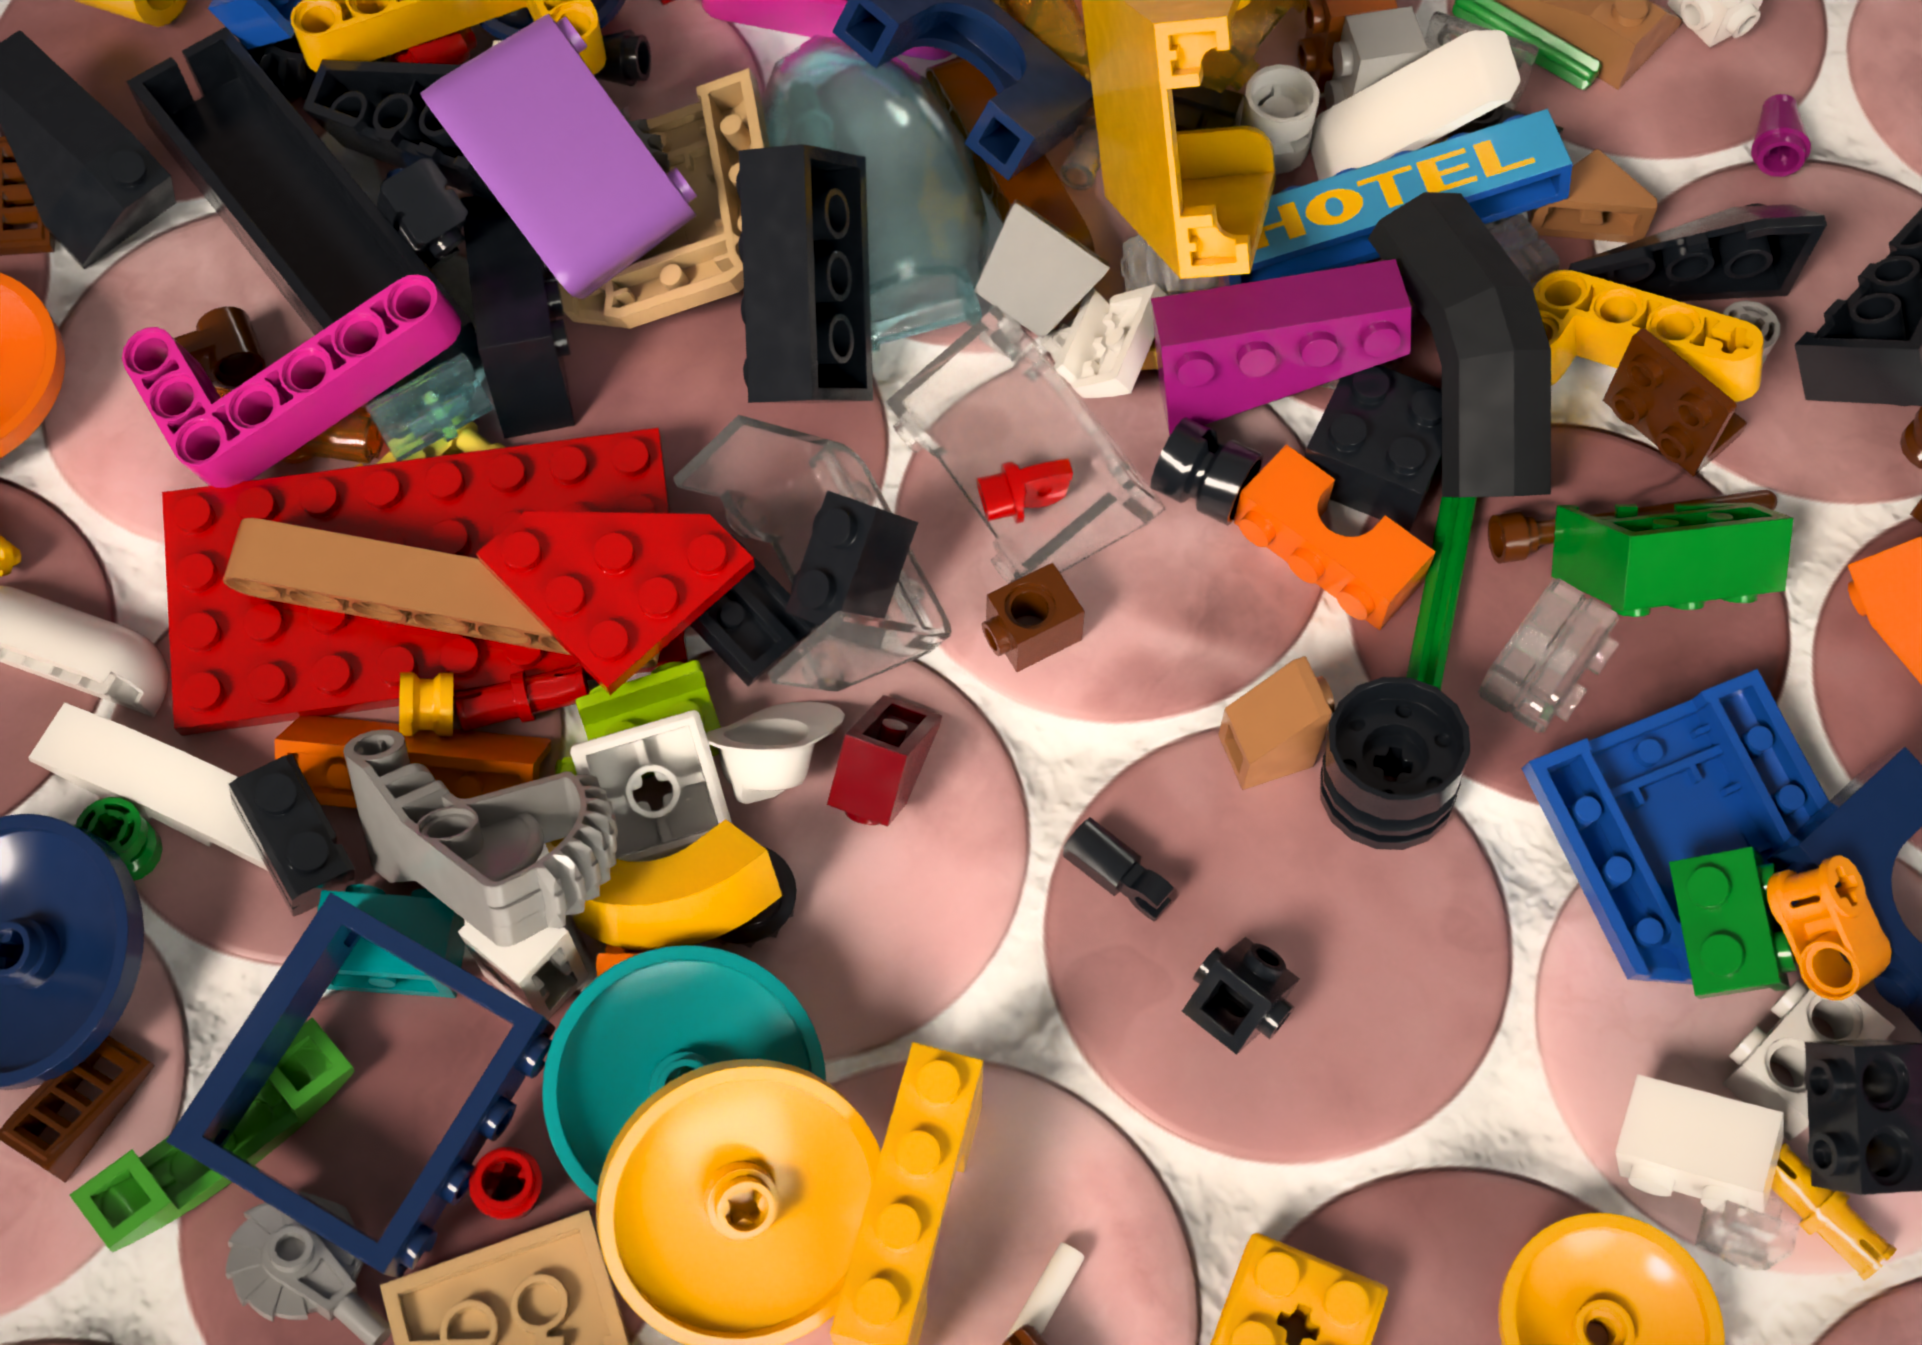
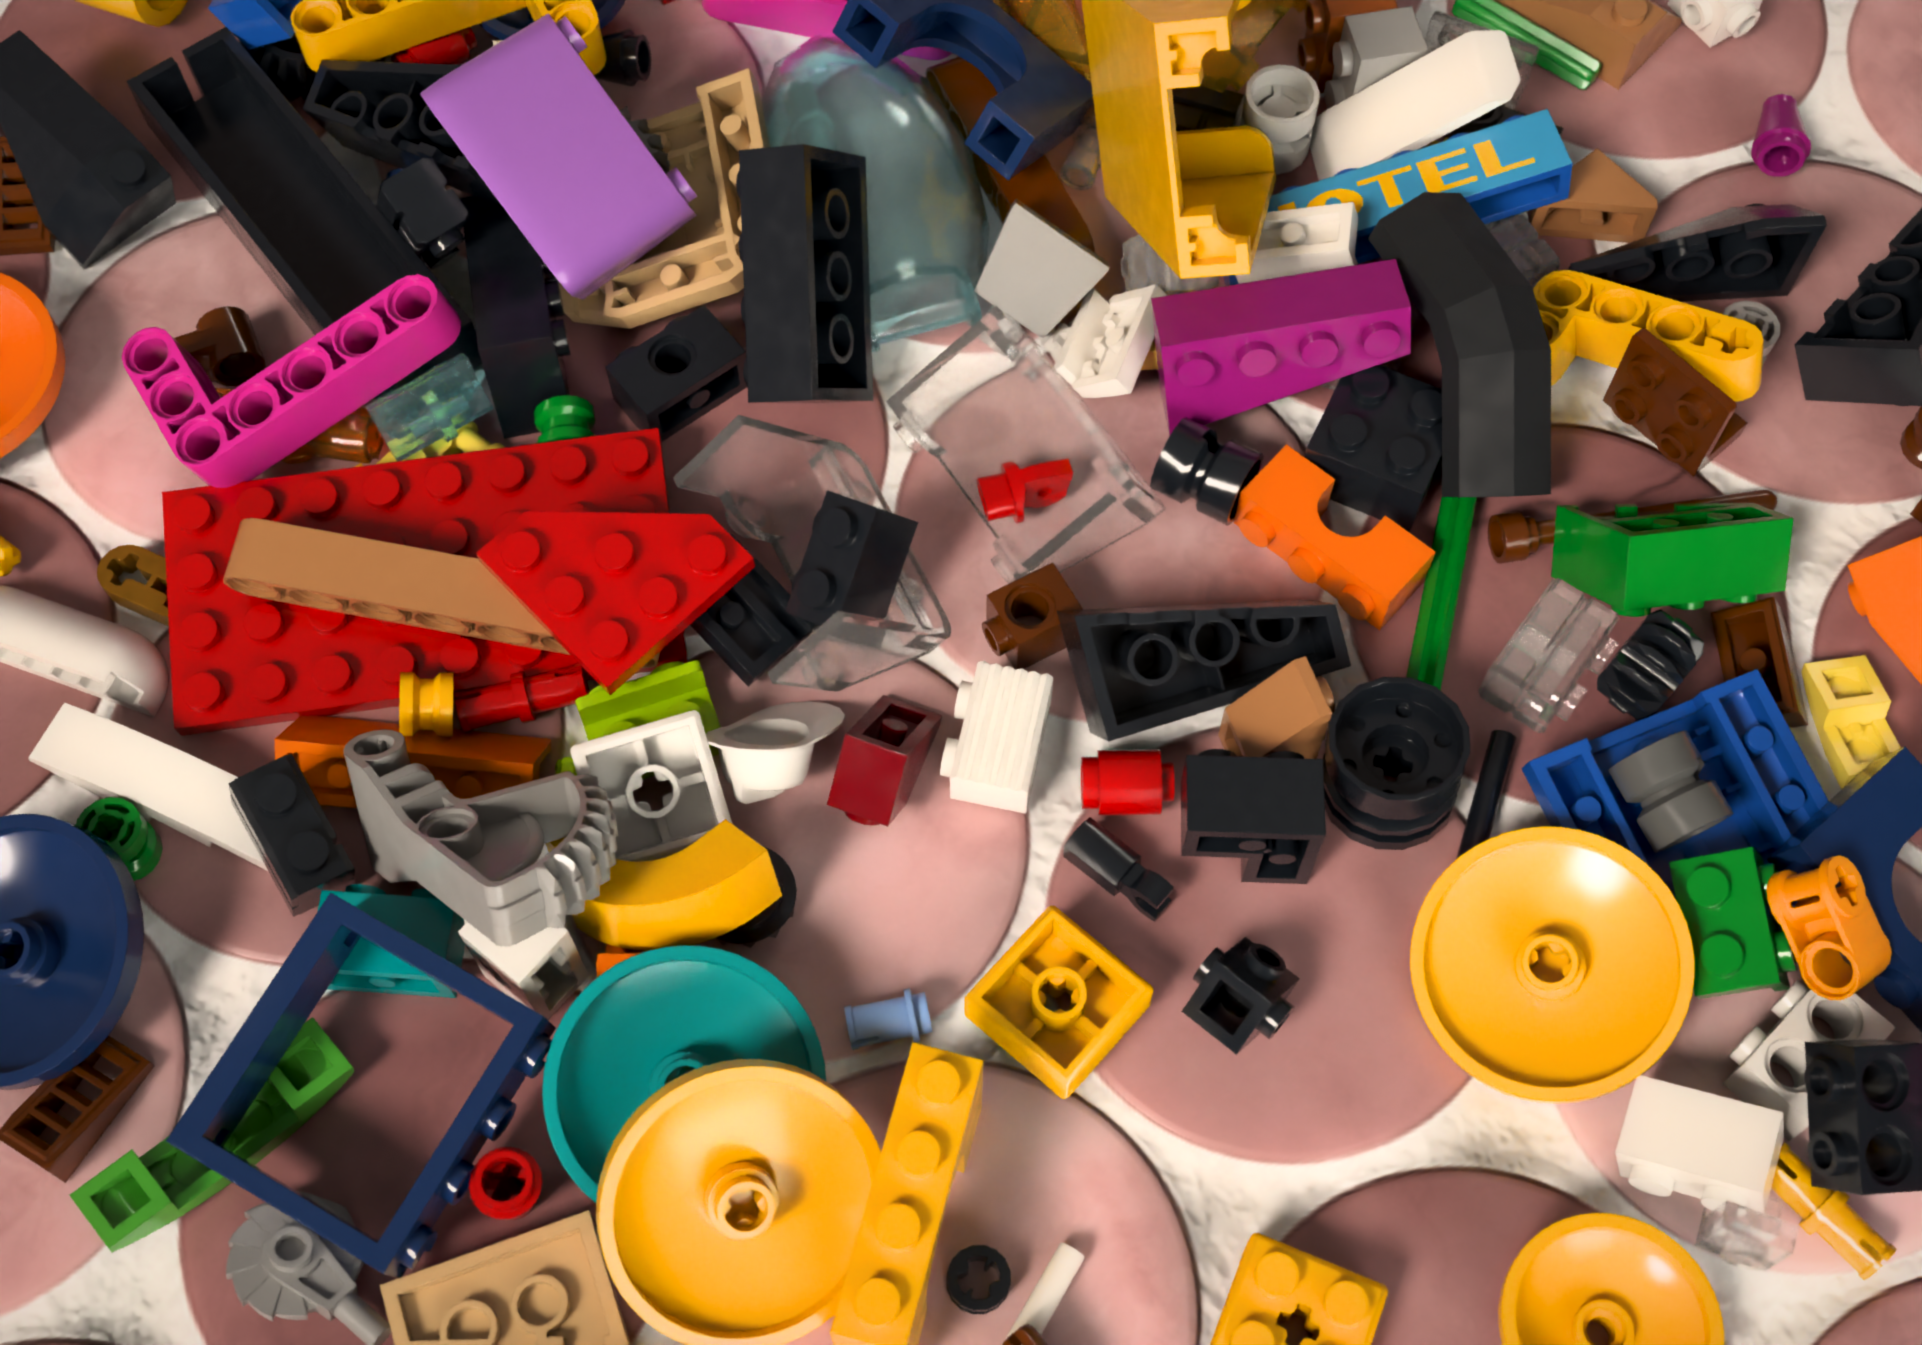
none -> pearl gold beam [97,545,169,627]
none -> green wheel [534,395,596,443]
none -> black brick [605,305,747,442]
none -> light blue pin [844,988,933,1050]
none -> white brick [940,661,1054,814]
none -> black bush [946,1245,1011,1314]
none -> yellow brick [964,906,1153,1099]
none -> black wedge [1057,600,1351,742]
none -> red brick [1081,749,1175,815]
none -> black brick [1181,749,1326,884]
none -> white panel [1235,202,1359,284]
none -> yellow dish [1410,826,1695,1104]
none -> black bar [1456,730,1517,859]
none -> black gear [1597,610,1704,721]
none -> dark grey wheel [1608,730,1734,853]
none -> reddish brown slope [1711,597,1808,728]
none -> light yellow slope [1801,655,1901,790]

